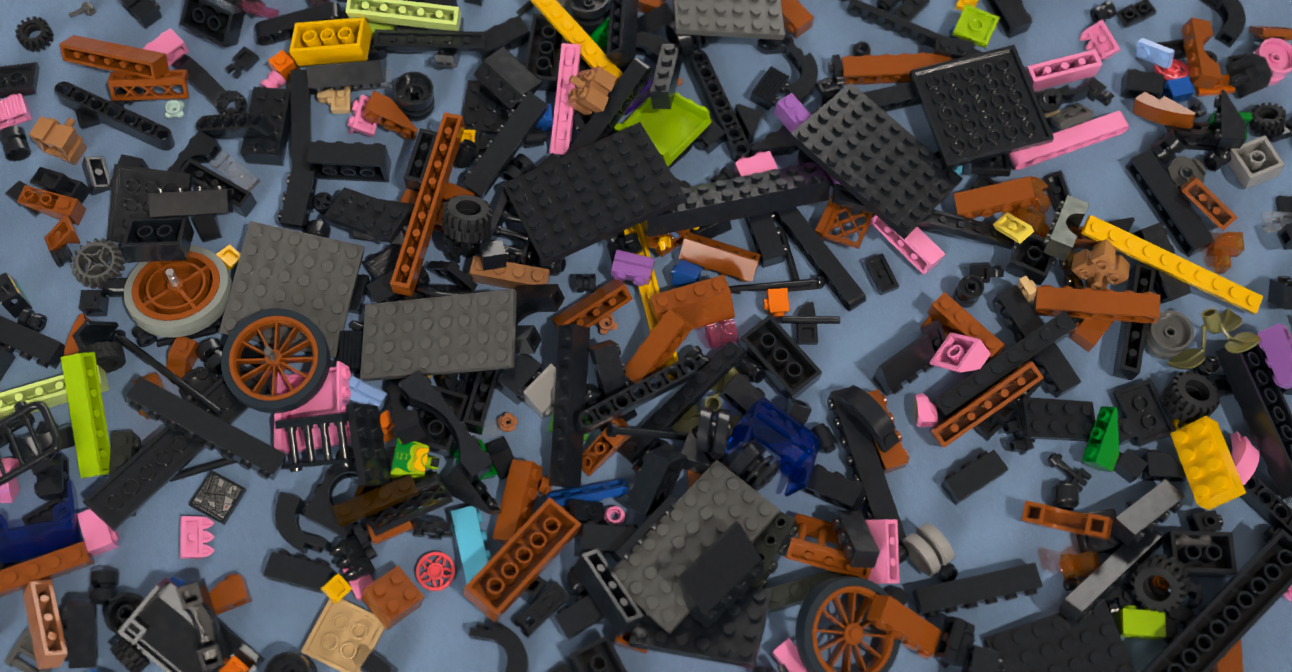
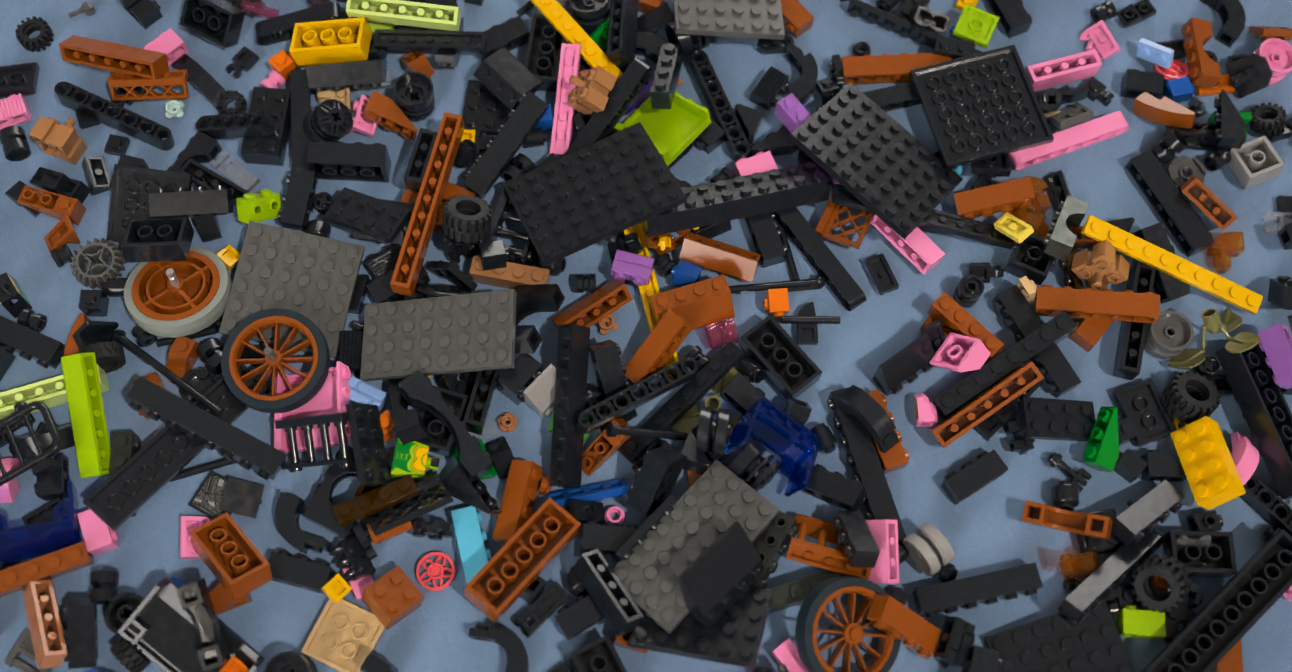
none -> black plate [104,134,130,156]
none -> dark orange brick [189,512,273,601]
none -> black piece [220,477,265,518]
none -> lime brick [236,189,281,224]
none -> black wheel [303,99,353,143]
none -> dark orange slope [399,50,435,79]
none -> black wheel [654,253,678,277]
none -> black brick [907,7,951,32]

